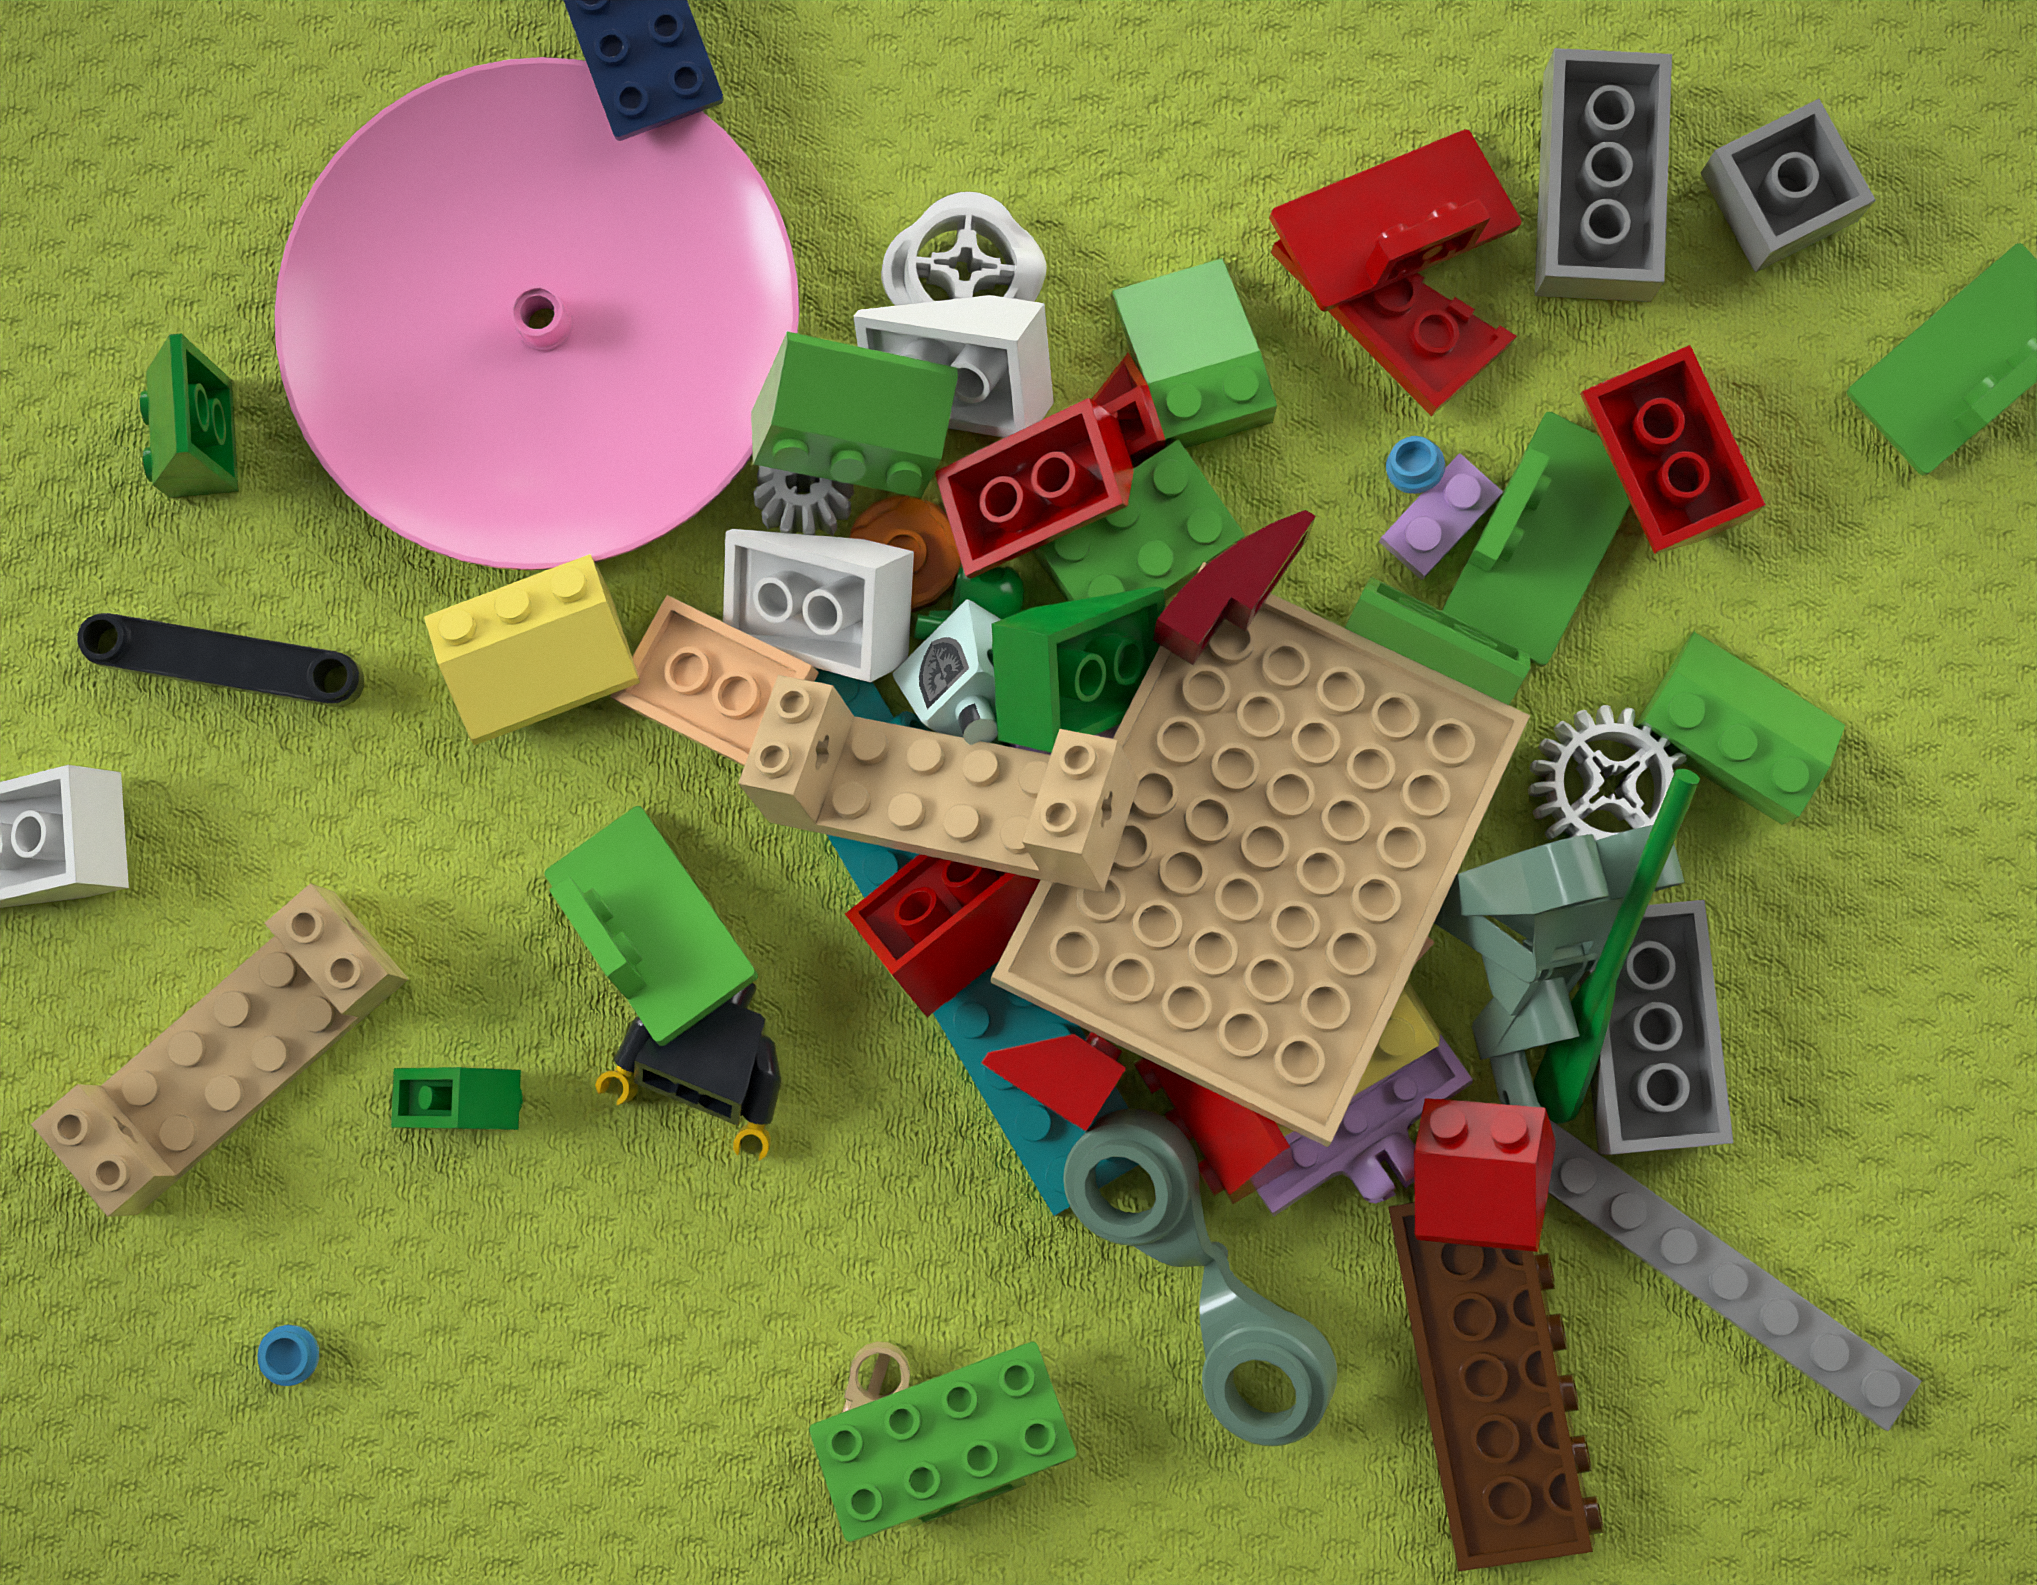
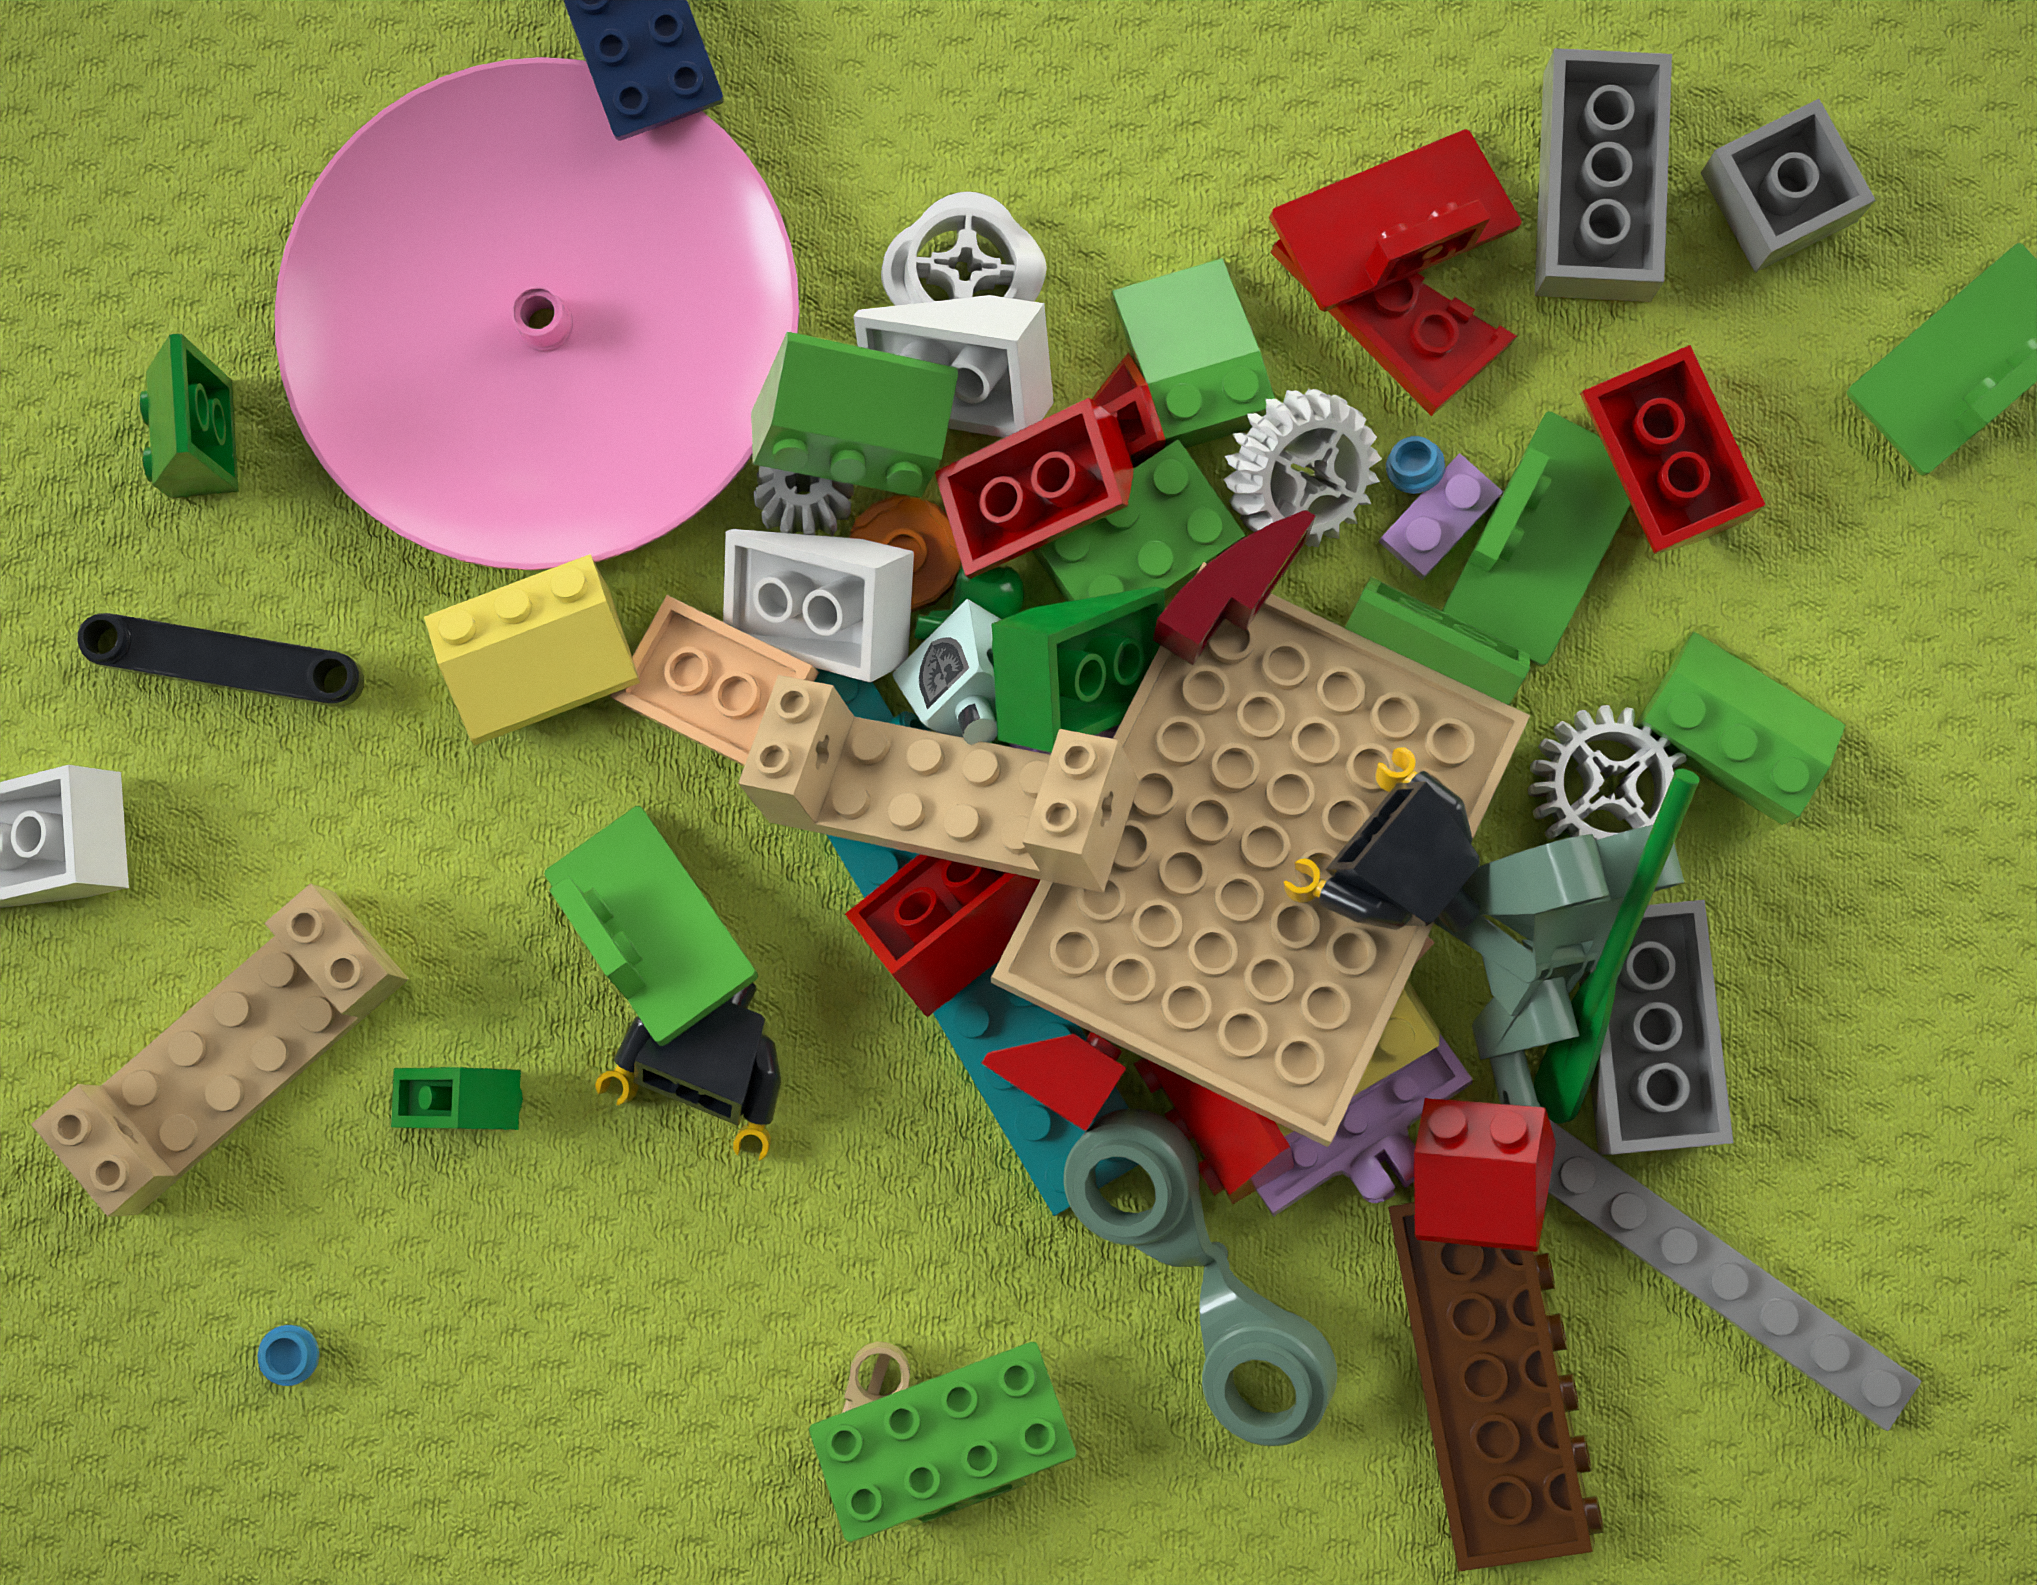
none -> white gear [1223,388,1382,547]
none -> black torso [1284,747,1480,932]

